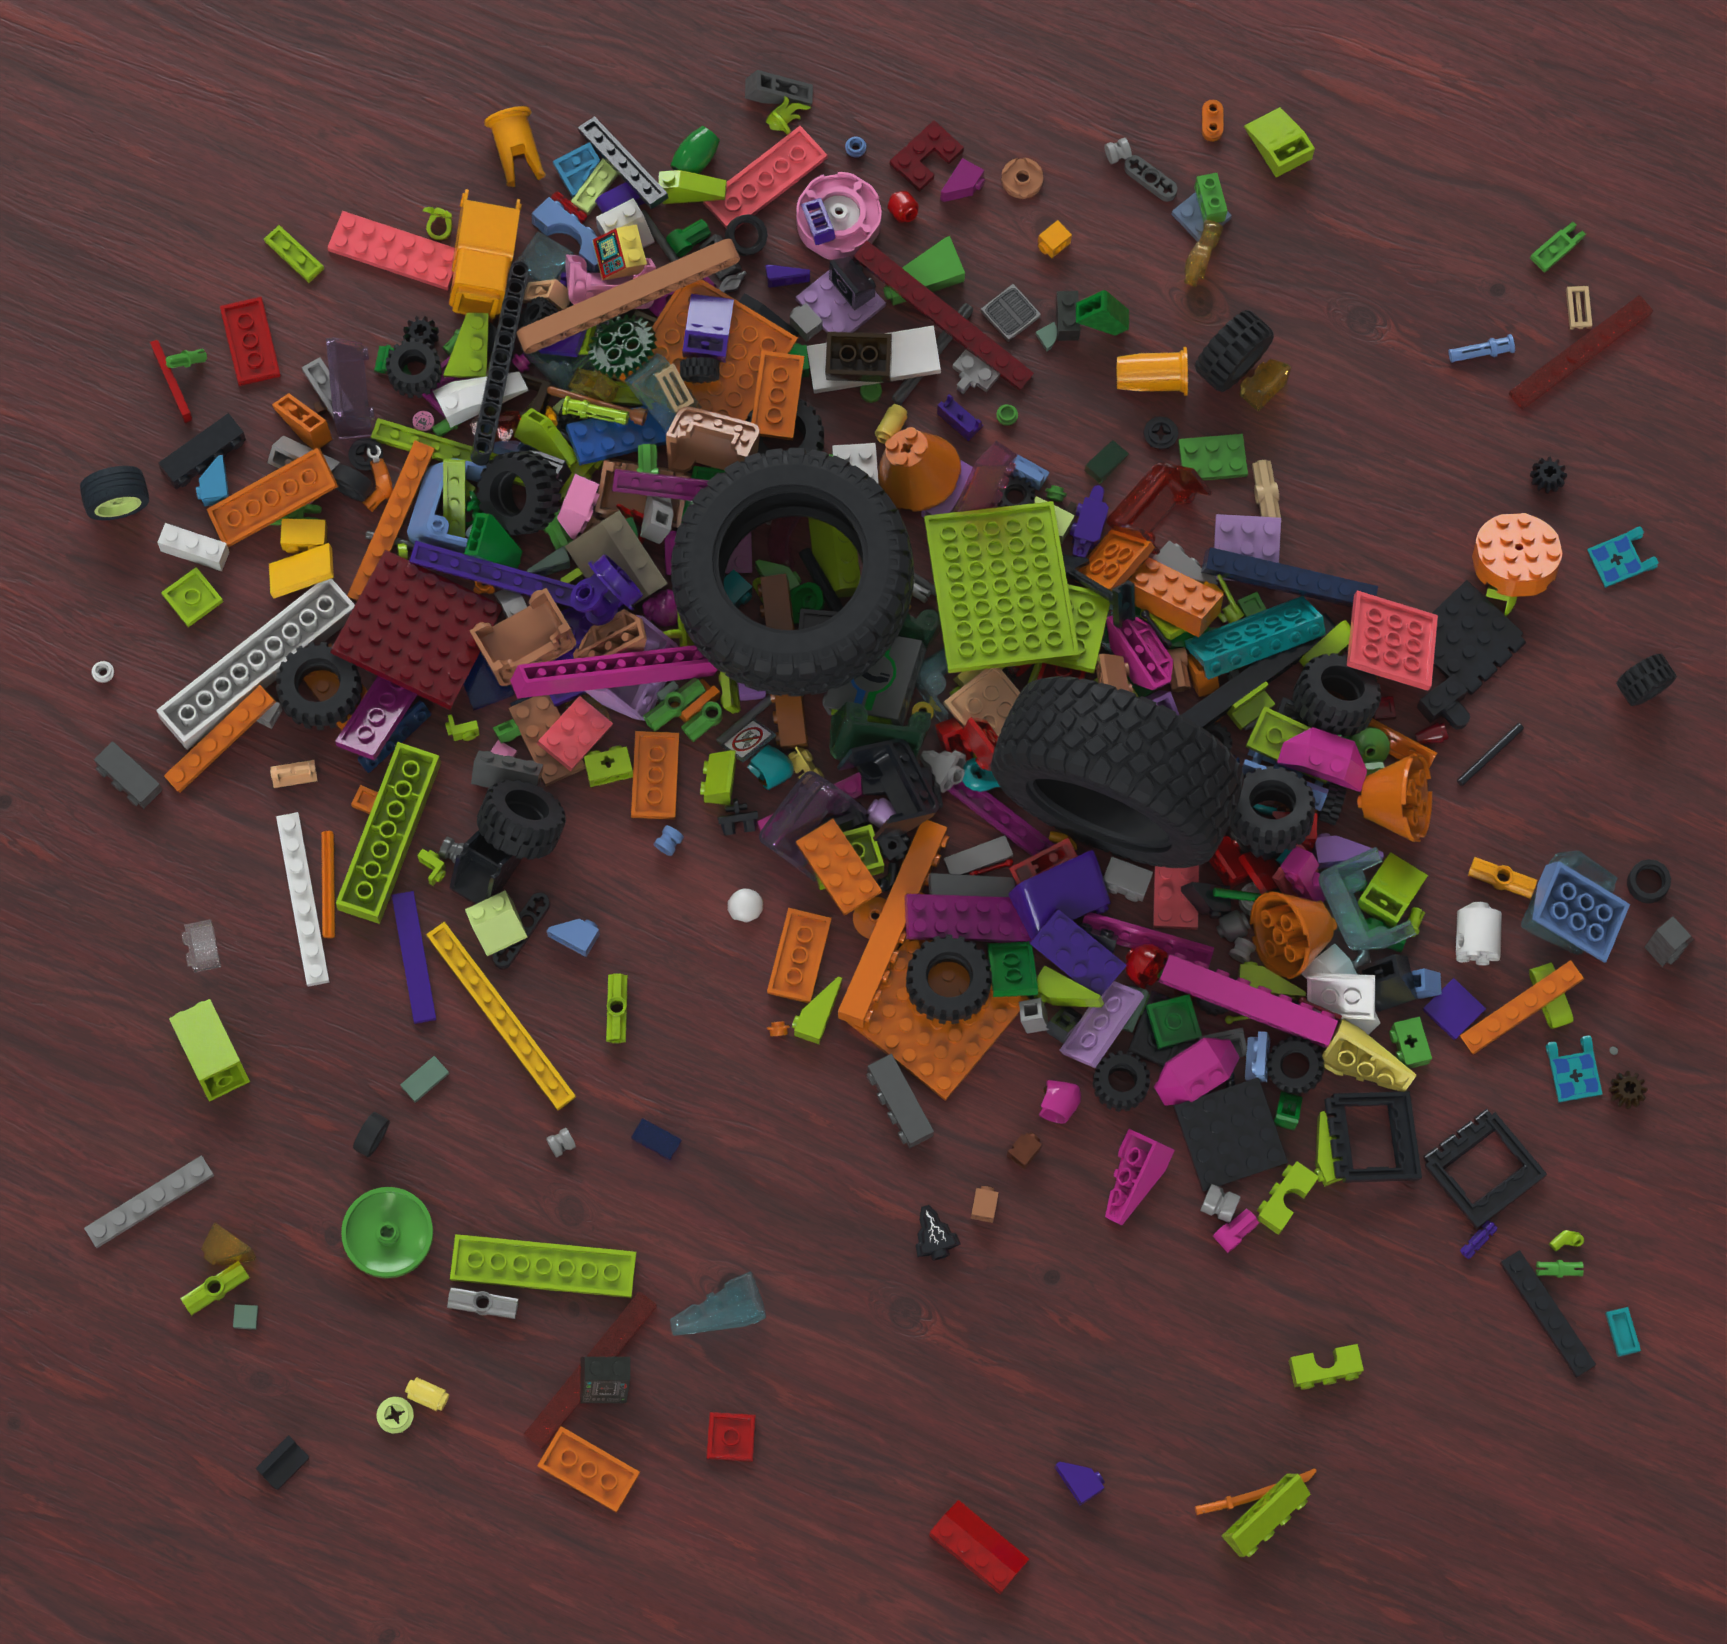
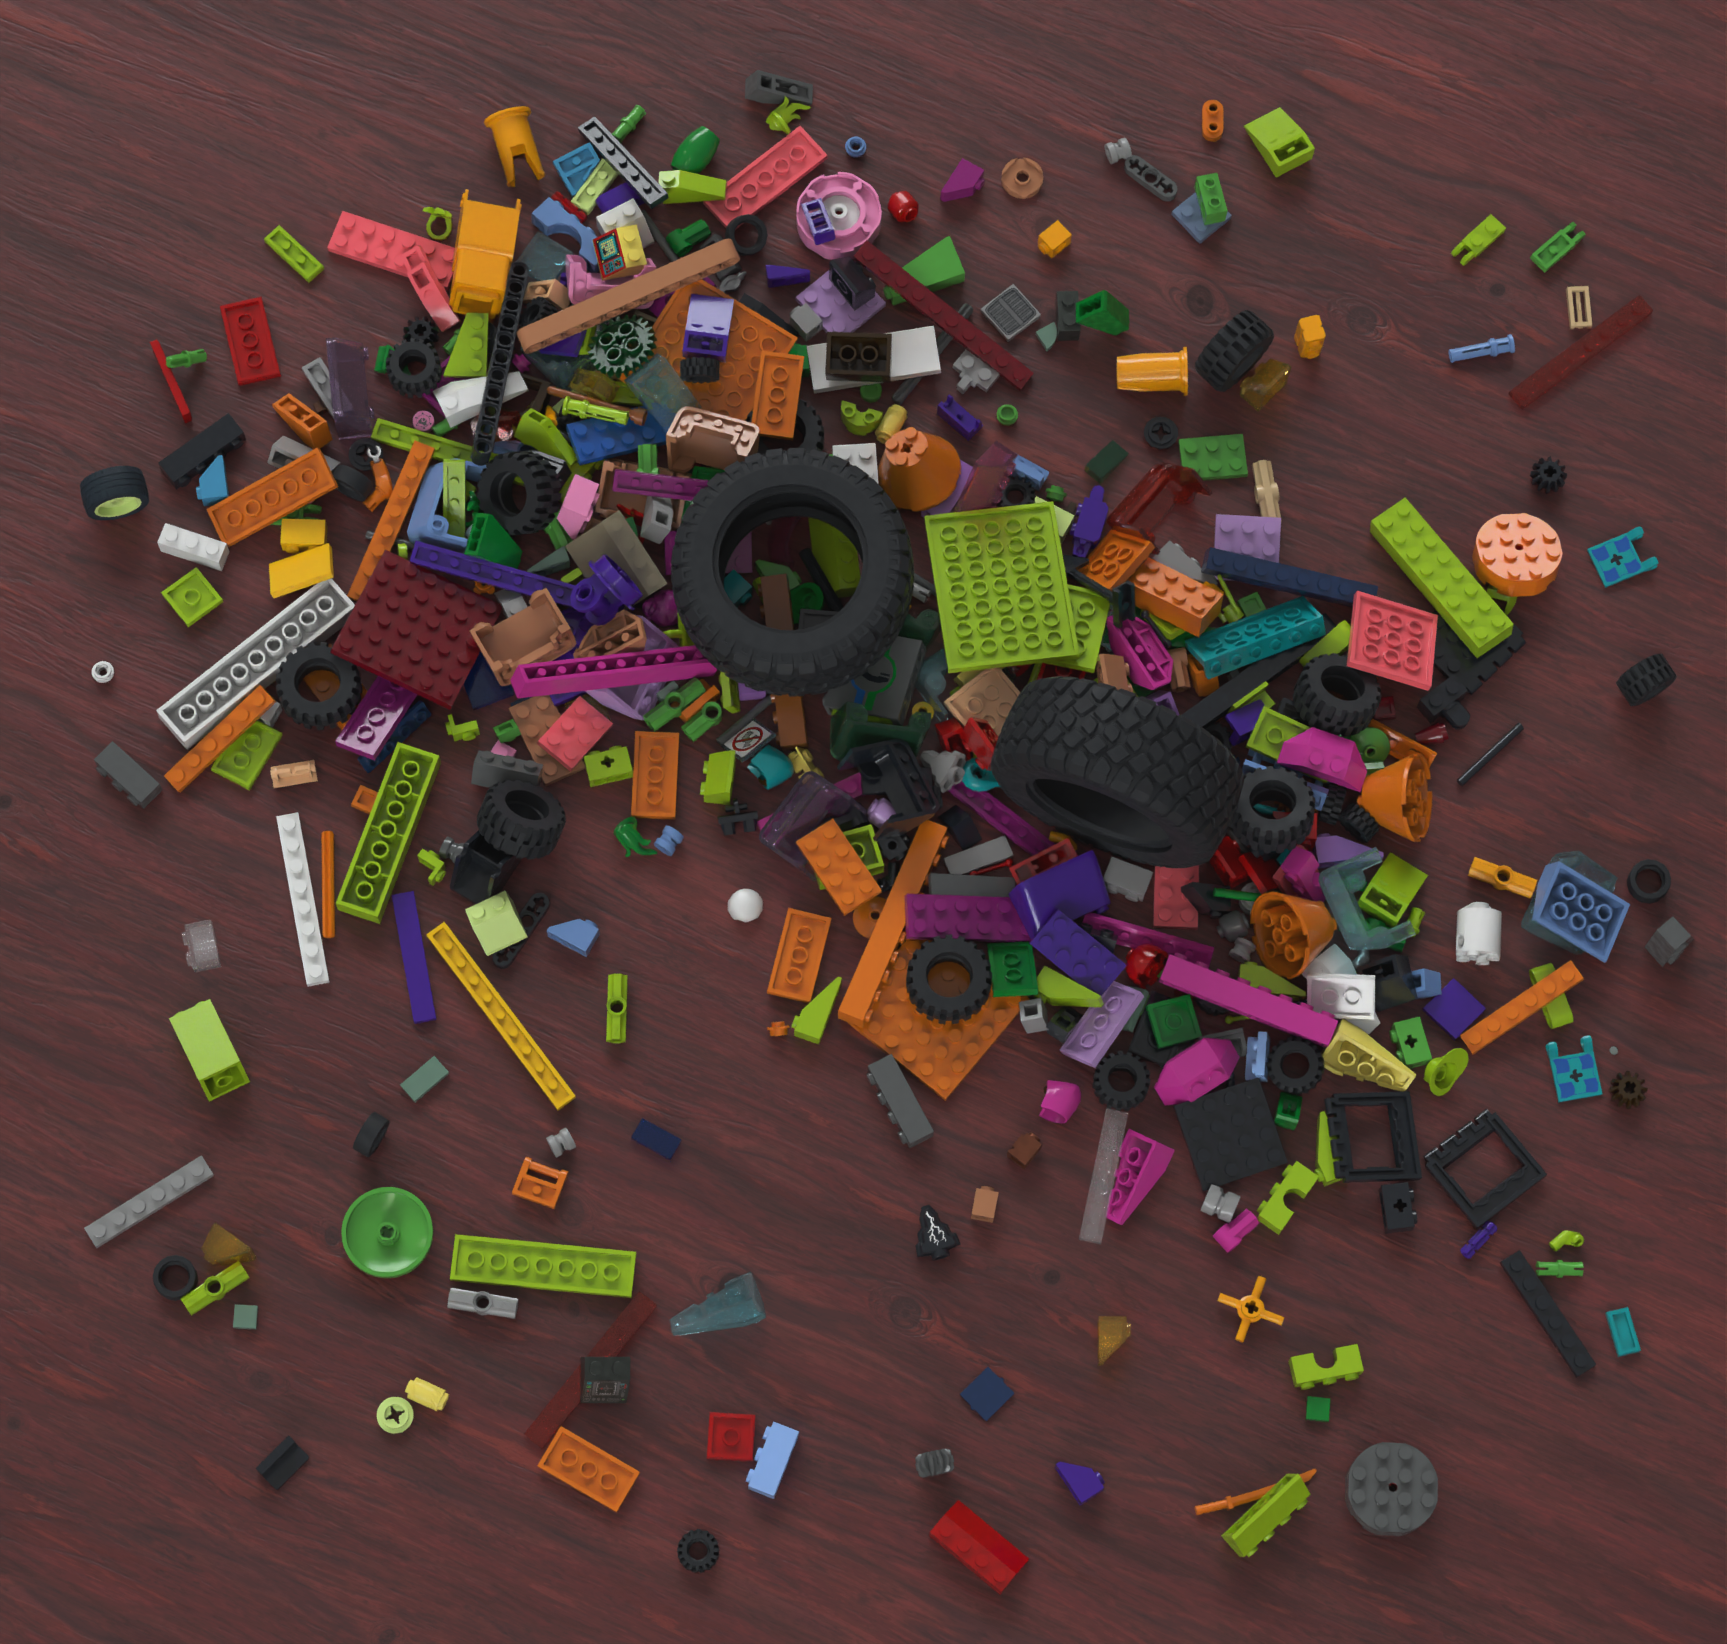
tan tile [654,364,694,413] -> none
dark red plate [889,120,964,192] -> none
clear yellow hips [1184,220,1223,287] -> none
dark red hinge [1298,996,1342,1020] -> none
none -> black tyre [153,1255,198,1301]
none -> lime tile [211,720,283,791]
none -> coral slope [401,245,460,332]
none -> orange plate [512,1157,569,1210]
none -> bright green pin [611,105,646,143]
none -> green piece [614,817,658,857]
none -> black tyre [677,1529,719,1573]
none -> light blue brick [746,1421,799,1499]
none -> lime cylinder [841,400,883,436]
none -> dark grey gear [915,1448,954,1478]
none -> black slope [938,805,982,851]
none -> dark blue piece [960,1367,1015,1421]
none -> clear plate [1079,1108,1128,1244]
none -> clear yellow slope [1097,1316,1131,1365]
none -> light orange bar [1217,1276,1284,1342]
none -> dark purple panel [1225,699,1266,746]
none -> light orange brick [1294,315,1326,359]
none -> green tile [1305,1396,1330,1422]
none -> black tyre [1338,803,1379,843]
none -> dark grey piece [1345,1442,1438,1536]
none -> lime brick [1370,497,1514,658]
none -> black brick [1378,1182,1417,1234]
none -> lime piece [1423,1048,1469,1096]
none -> lime hinge [1451,214,1506,266]

